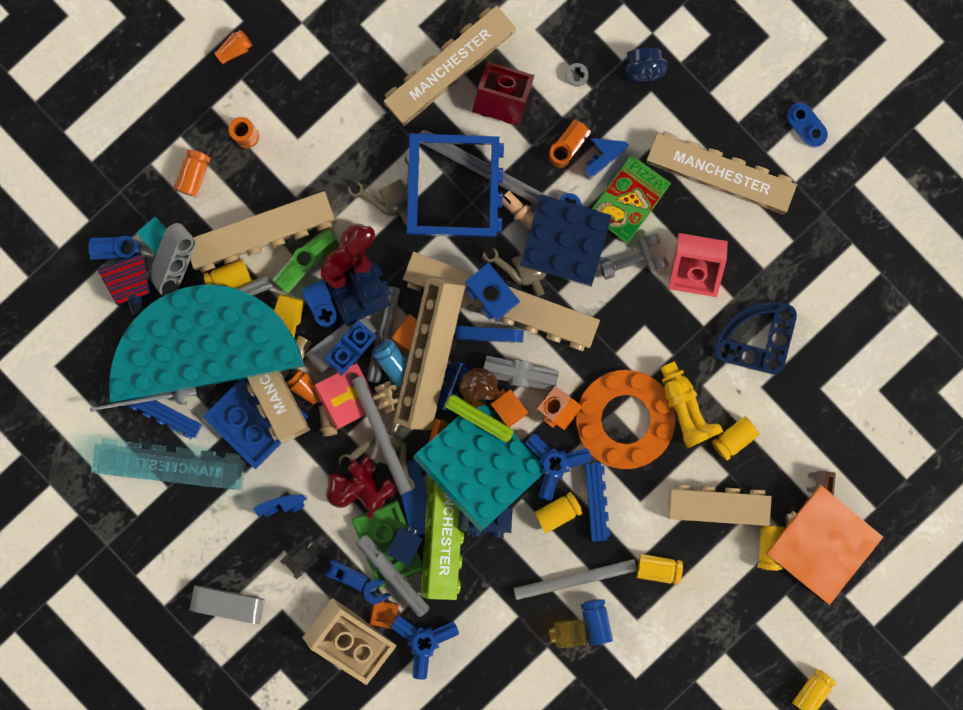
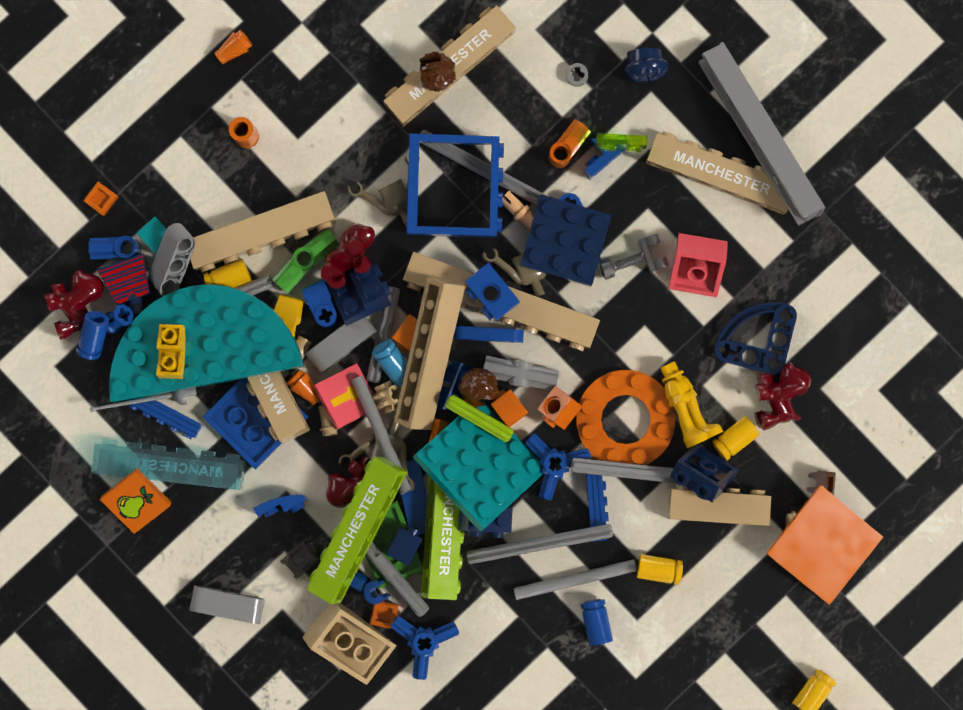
orange piece [173,149,211,198] -> none
blue slope [323,320,377,377] -> none
dark red slope [472,61,535,126] -> none
yellow piece [534,492,583,534] -> none
clear yellow brick [549,618,587,648] -> none
tile [592,155,671,244] -> none
yellow piece [758,525,786,571] -> none
blue plate [786,103,828,148] -> none
none -> dark red animal [44,270,104,340]
none -> blue piece [76,311,110,360]
none -> orange tile [83,182,119,216]
none -> orange tile [100,468,171,534]
none -> blue bush [105,304,134,334]
none -> yellow slope [156,324,185,379]
none -> lime brick [307,457,408,604]
none -> reddish brown piece [419,51,456,92]
none -> light grey axle [466,524,613,564]
none -> light grey axle [571,458,676,483]
none -> clear neon green plate [596,133,647,153]
none -> dark blue plate [670,444,739,503]
none -> light grey tile [698,42,826,226]
none -> dark red animal [754,363,811,430]

